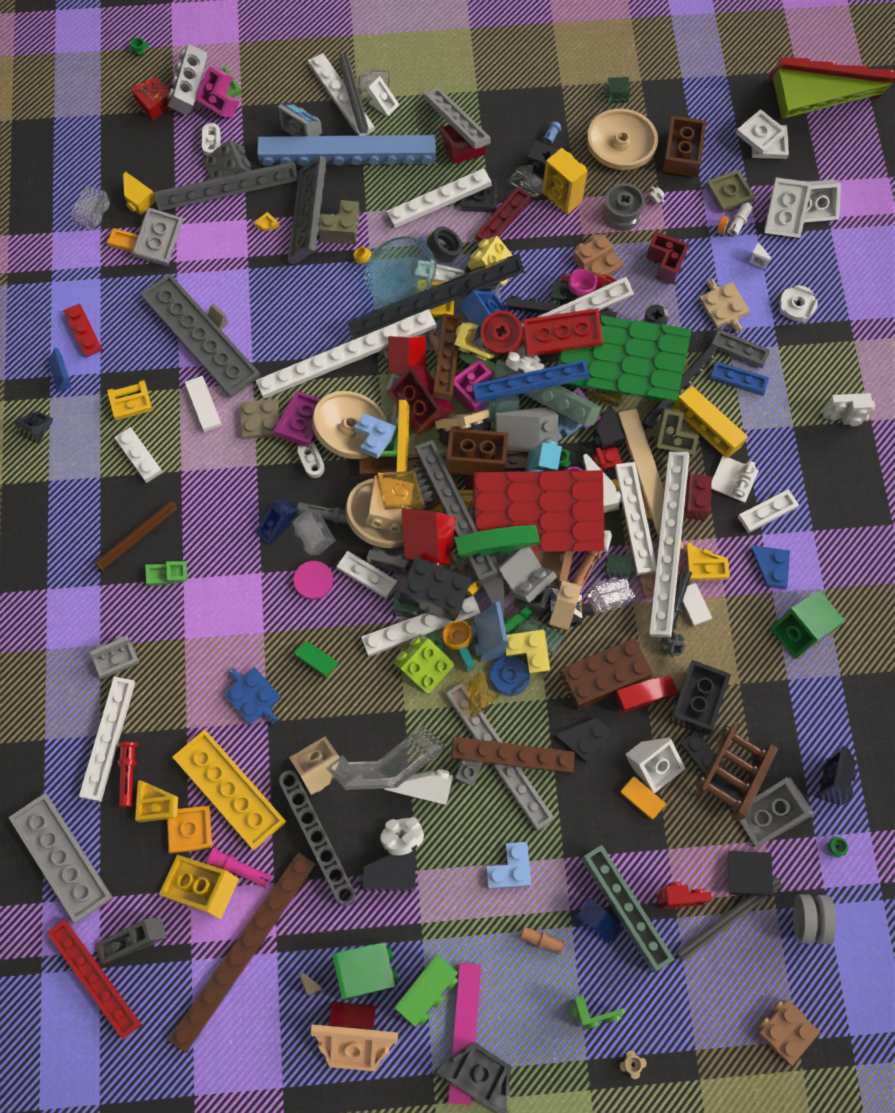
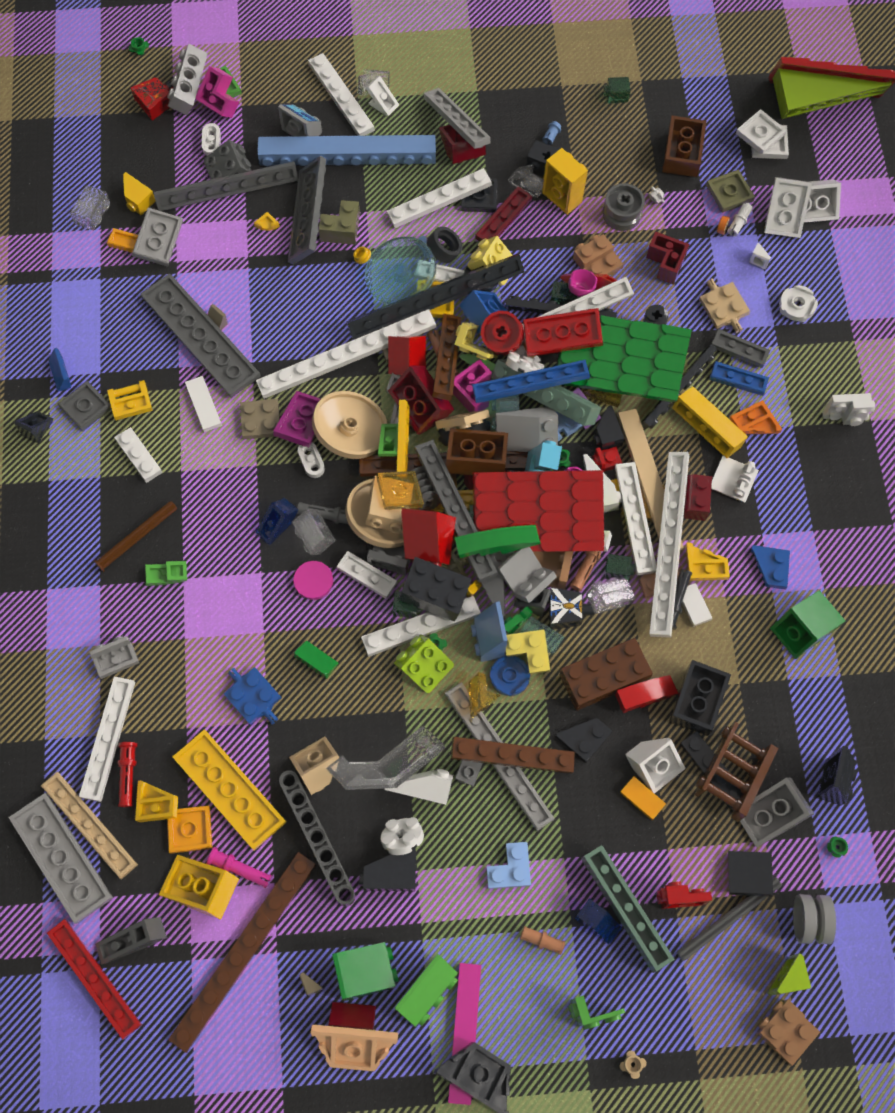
red plate [63,303,103,358] -> none
dark grey axle [338,53,369,134] -> none
light blue plate [354,413,398,459] -> none
light orange hair [443,621,473,650] -> none
teal tile [458,647,474,672] -> none
tan slope [549,581,582,630] -> none
tan dish [587,109,658,170] -> none
olive brick [655,407,699,455] -> none
dark grey gear [660,631,686,658] -> none
white plate [738,489,799,533] -> none
none -> tan tile [41,771,138,880]
none -> dark grey tile [58,381,112,431]
none -> orange wing [730,400,782,434]
none -> lime slope [767,953,811,996]

